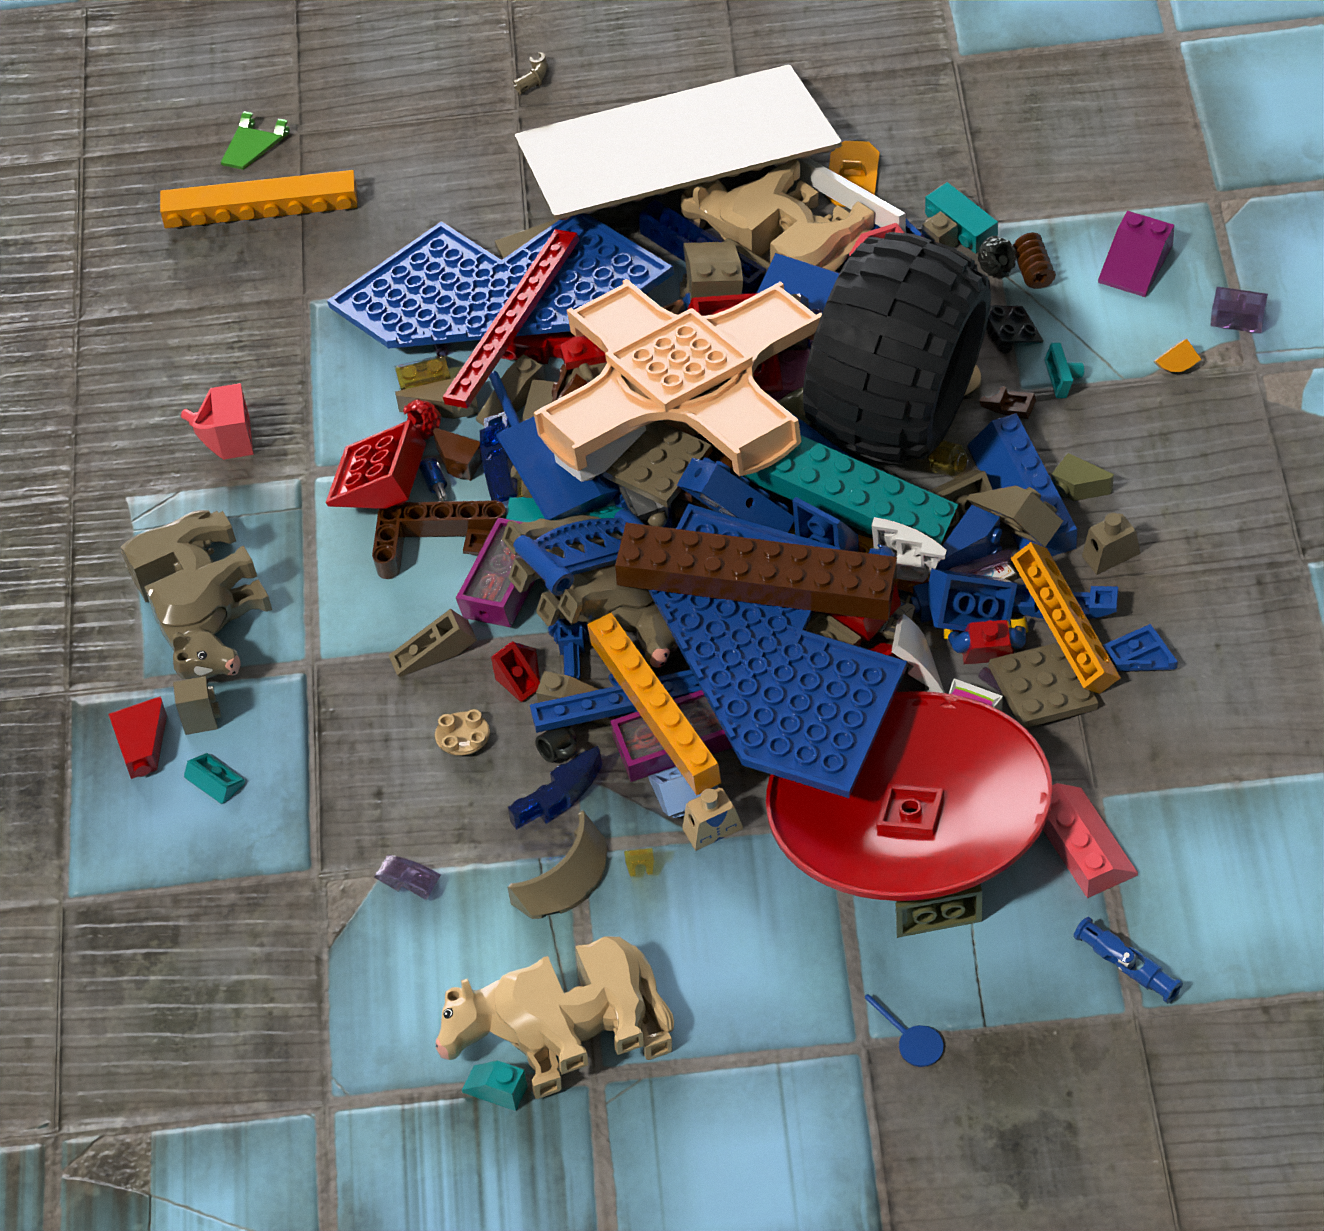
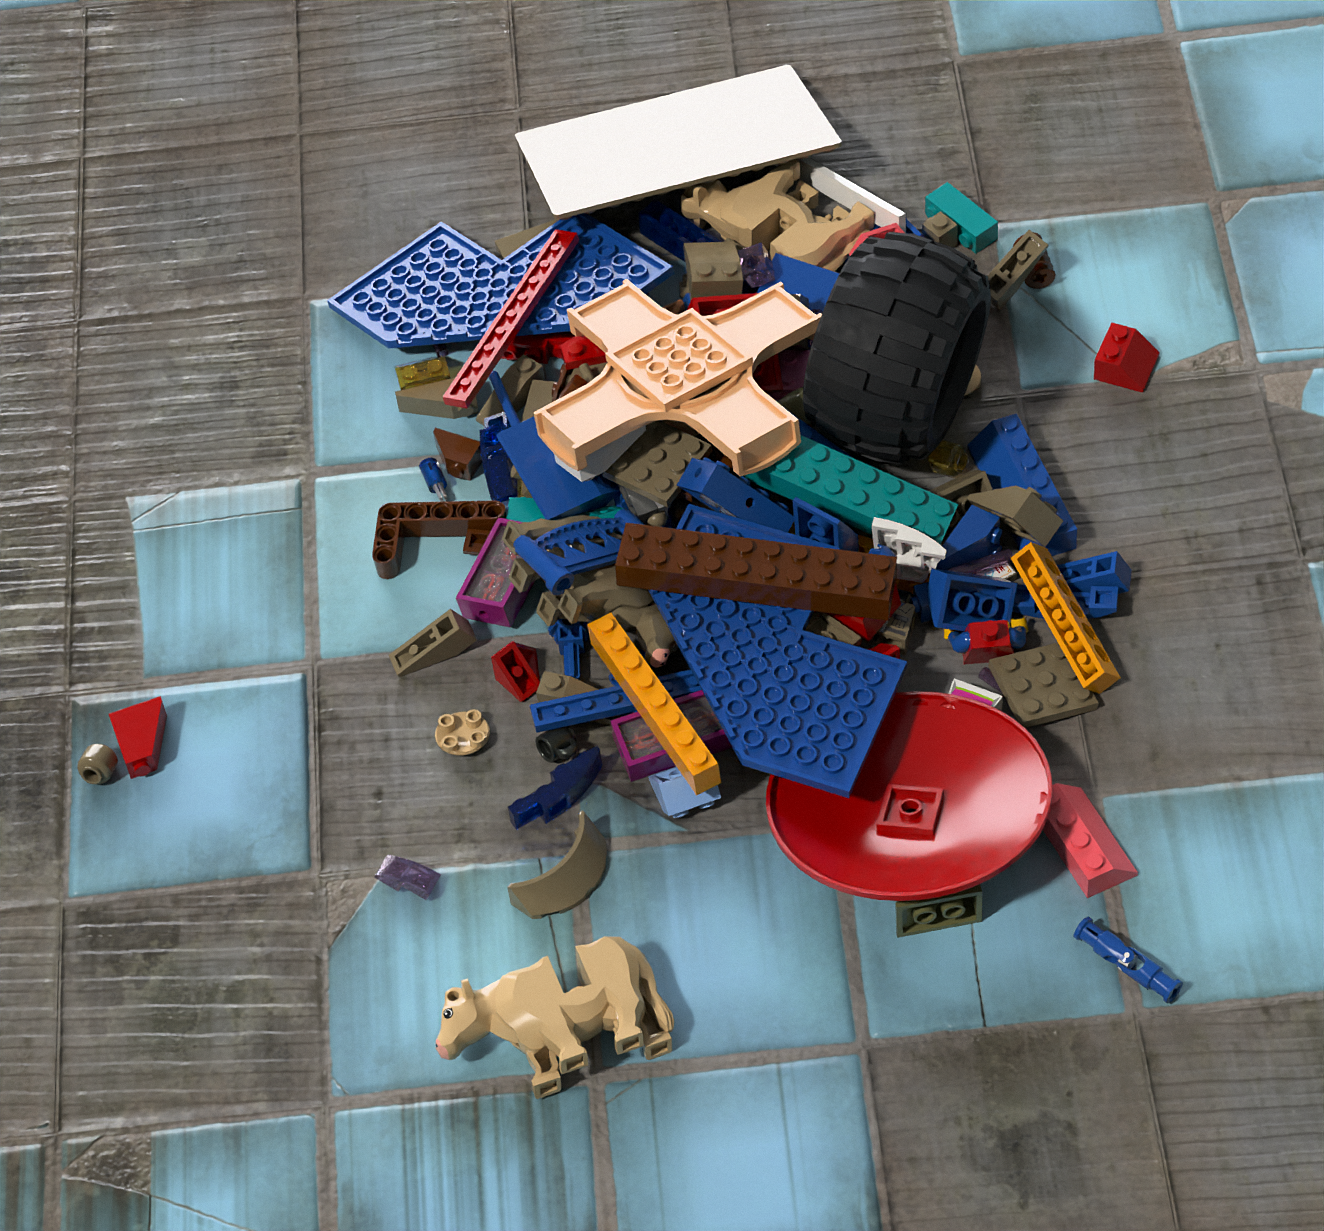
dark tan animal [121,510,272,680] -> none
light orange brick [160,170,358,228] -> none
dark tan brick [173,676,221,735] -> none
coral piece [181,383,254,460] -> none
teal slope [184,753,245,804] -> none
bright green flag [221,111,290,170] -> none
red slope [325,419,426,509] -> none
red piece [403,399,441,440] -> none
teal slope [462,1060,528,1111] -> none
dark tan piece [513,52,548,95] -> none
clear yellow tile [624,848,654,877] -> none
tan torso [683,788,743,851] -> none
light orange shield [825,141,880,207] -> none
blue piece [865,994,943,1067] -> none
white slope [892,614,945,693] -> none
pearl dark grey piece [978,236,1017,276] -> none
reddish brown slope [979,386,1036,419] -> none
black hinge [986,305,1044,354] -> none
teal tile [1044,343,1084,398] -> none
olive slope [1051,453,1114,501] -> none
dark tan torso [1082,513,1140,575] -> none
magenta slope [1098,211,1174,297] -> none
blue wing [1103,624,1178,671] -> none
light orange brick [1154,339,1202,372] -> none
clear purple brick [1210,287,1268,333] -> none
none -> dark tan head [77,744,118,784]
none -> clear purple brick [738,242,775,288]
none -> dark tan slope [987,230,1049,310]
none -> blue slope [1057,551,1132,594]
none -> red slope [1094,322,1160,393]

